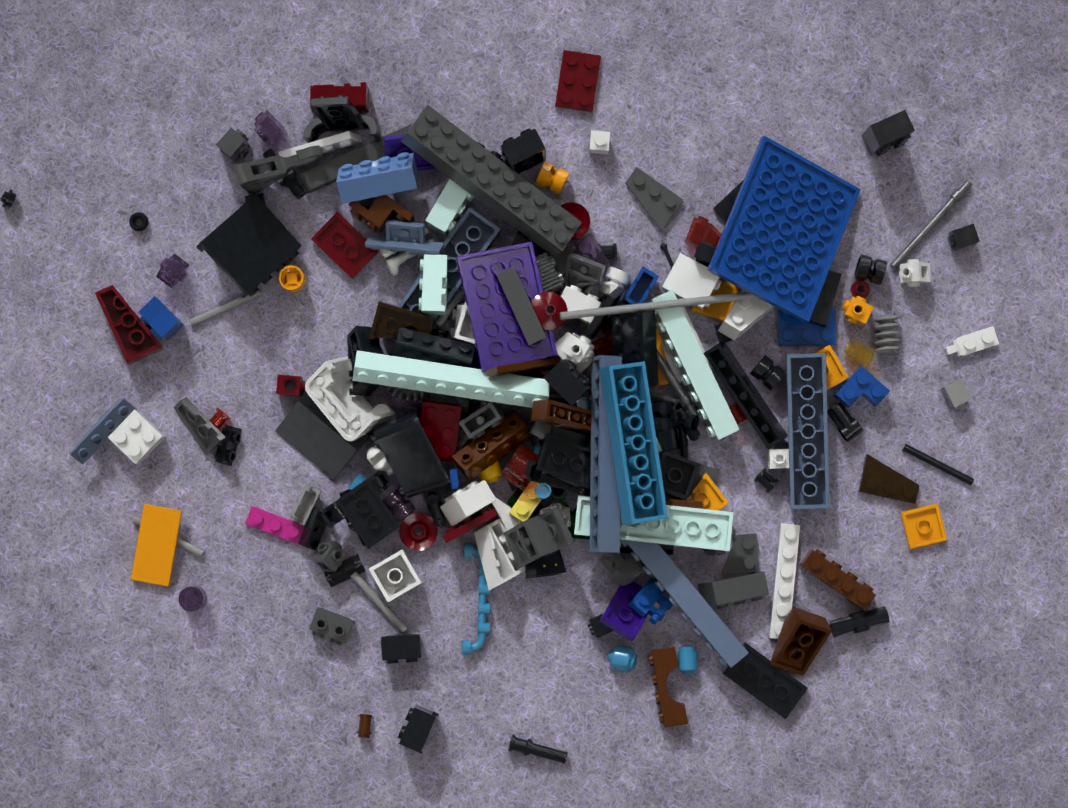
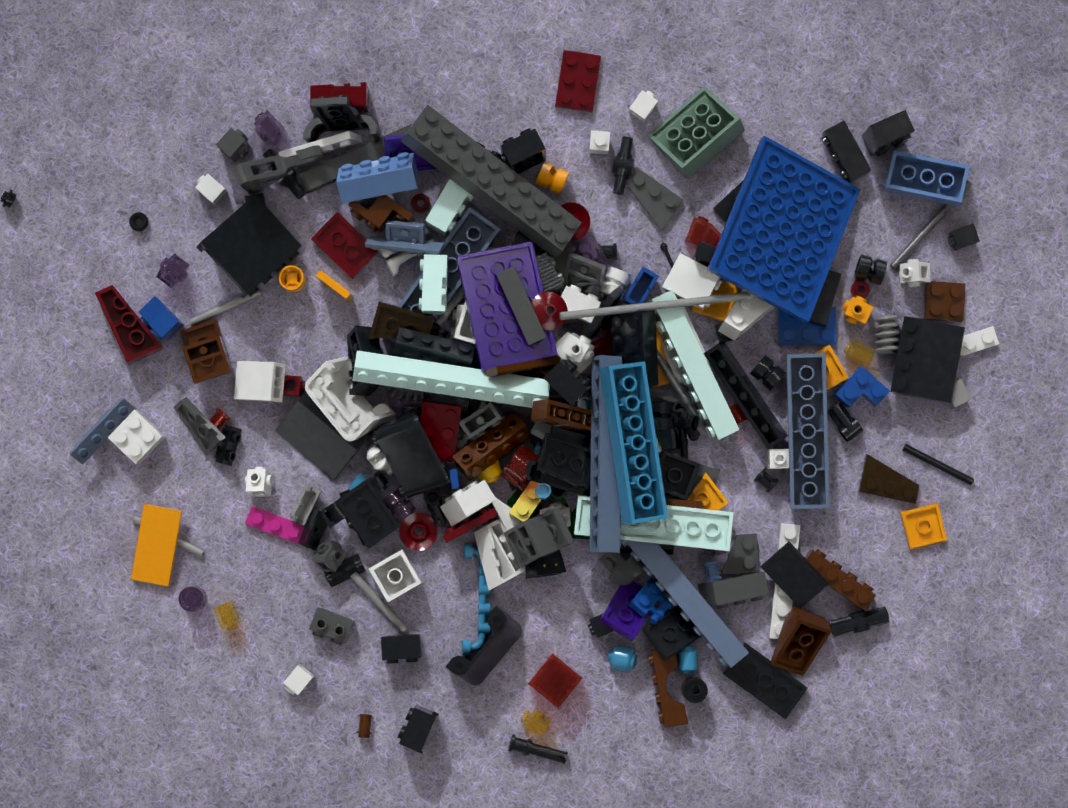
none -> reddish brown bracket [180,319,232,384]
none -> white brick [195,174,227,205]
none -> clear yellow brick [213,600,242,631]
none -> white brick [234,361,286,402]
none -> white brick [245,466,274,497]
none -> white brick [283,664,314,695]
none -> light orange tile [316,270,353,302]
none -> dark red plate [411,193,430,213]
none -> black windscreen [446,605,522,685]
none -> clear yellow brick [521,710,552,736]
none -> clear red brick [528,652,582,708]
none -> black pin [612,136,634,195]
none -> white brick [628,90,658,122]
none -> black tile [642,606,703,662]
none -> sand green slope [647,86,745,179]
none -> black wheel [681,676,708,703]
none -> medium blue bush [702,560,722,582]
none -> black tile [760,541,829,609]
none -> black brick [821,120,872,183]
none -> medium blue brick [885,150,970,207]
none -> black slope [890,316,965,403]
none -> reddish brown plate [924,281,966,322]

